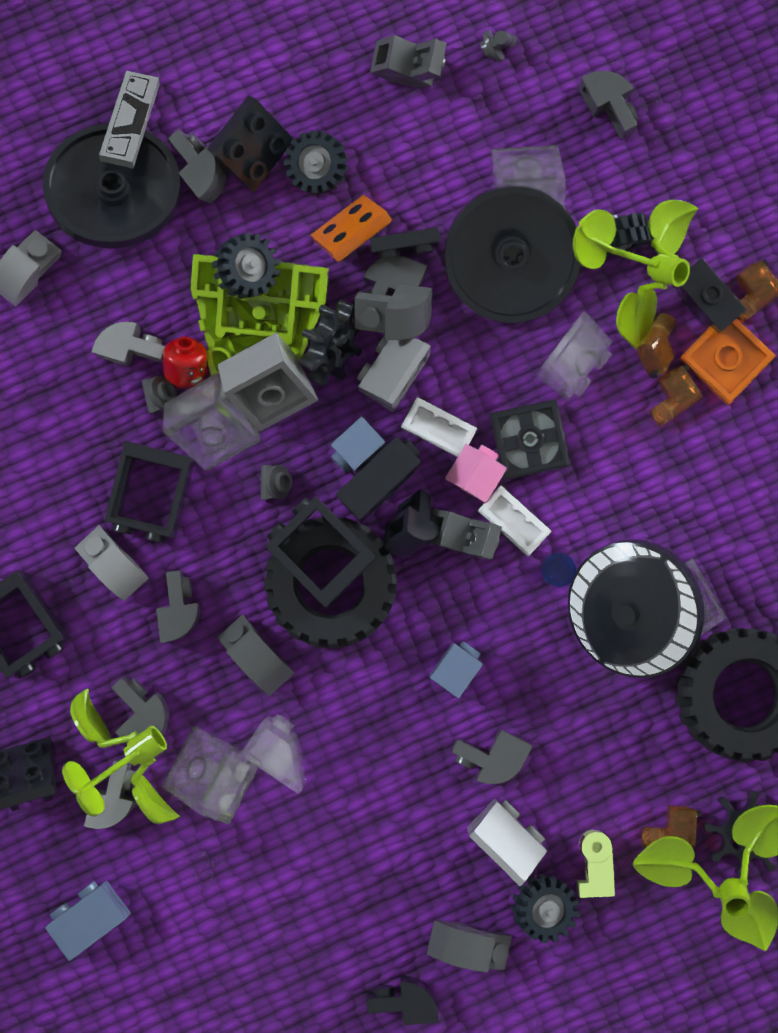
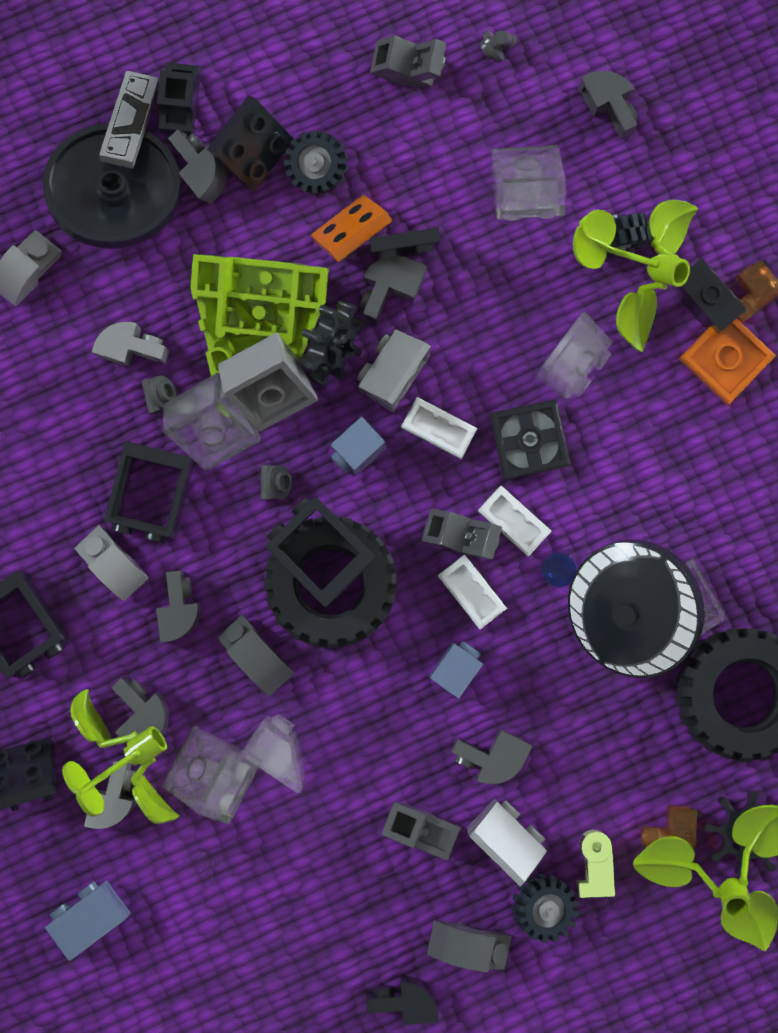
red head [163,336,207,389] -> none
black wheel [212,233,280,299] -> none
black window [335,437,421,523] -> none
dark grey brick [355,284,432,340] -> none
black brick [384,489,440,557] -> none
black dish [444,184,581,323] -> none
bright pink brick [445,444,507,503] -> none
clear orange piece [637,313,676,379] -> none
clear orange piece [649,365,703,427] -> none
none -> black brick [157,62,201,135]
none -> dark grey brick [381,802,462,861]
none -> white plate [438,555,507,630]

